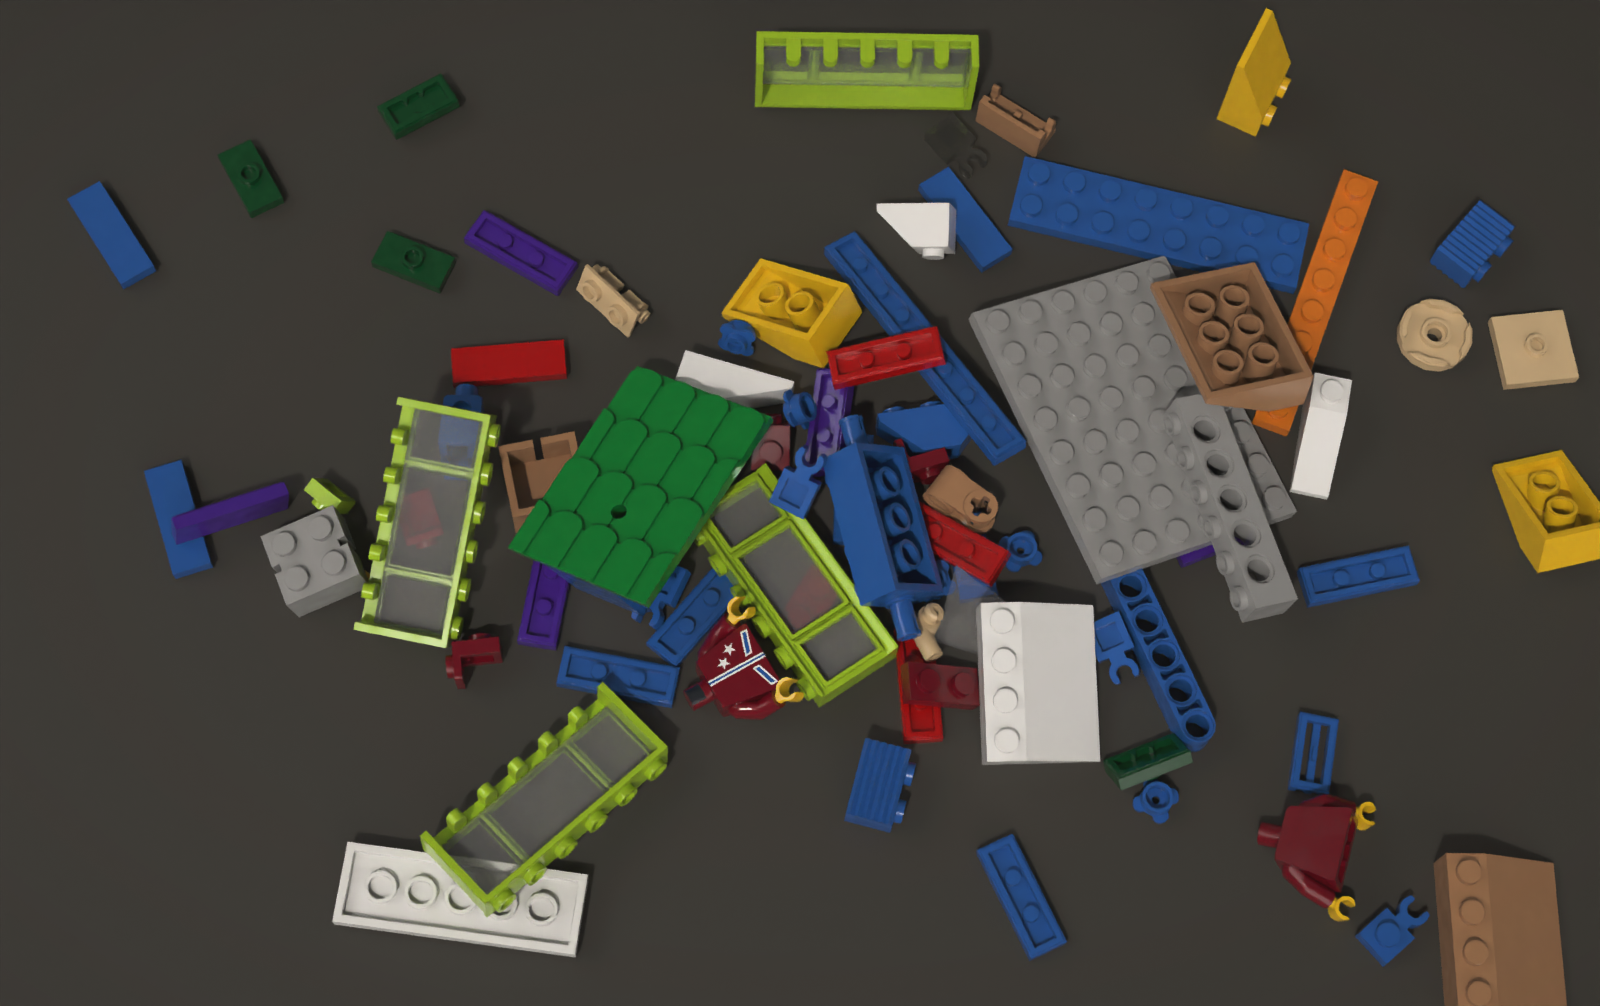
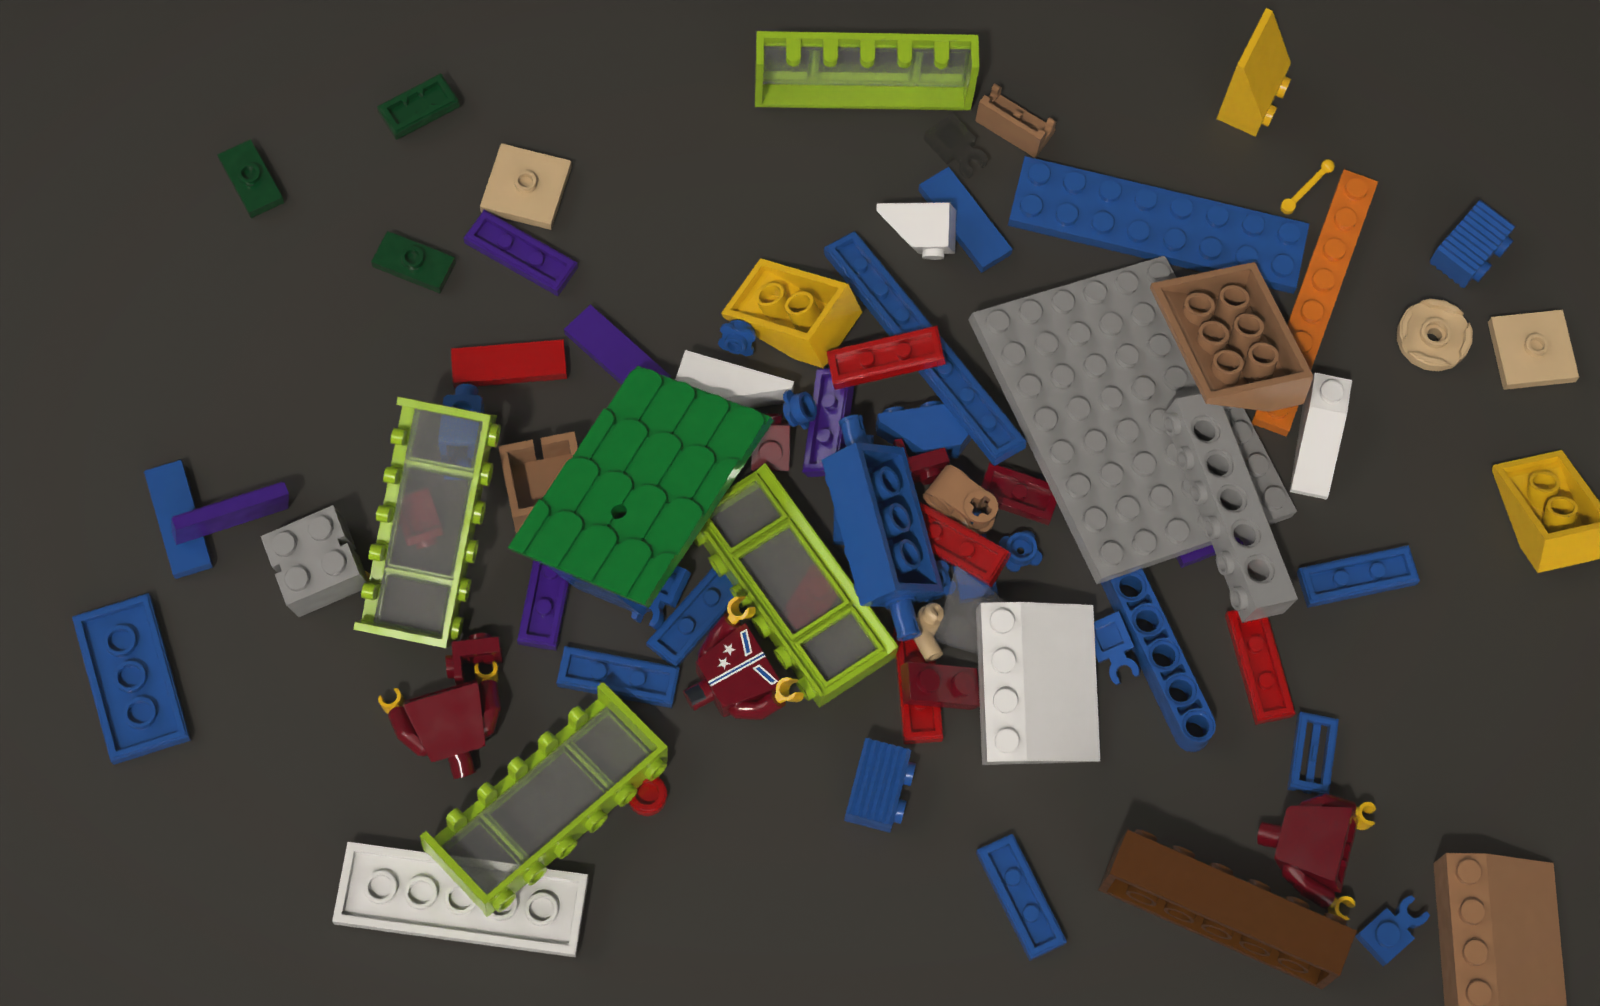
blue tile [67,181,156,290] -> none
lime plate [304,478,356,514] -> none
tan hinge [576,264,651,338] -> none
blue plate [769,445,827,519] -> none
dark green plate [1103,733,1193,791] -> none
blue plate [1132,779,1179,824] -> none
none -> blue tile [72,593,191,765]
none -> dark red torso [378,661,501,779]
none -> tan plate [480,143,572,230]
none -> dark purple tile [564,304,671,385]
none -> red tile [629,777,667,816]
none -> dark red plate [981,462,1057,526]
none -> reddish brown brick [1098,829,1357,990]
none -> red tile [1225,610,1296,725]
none -> yellow hinge [1280,159,1335,215]

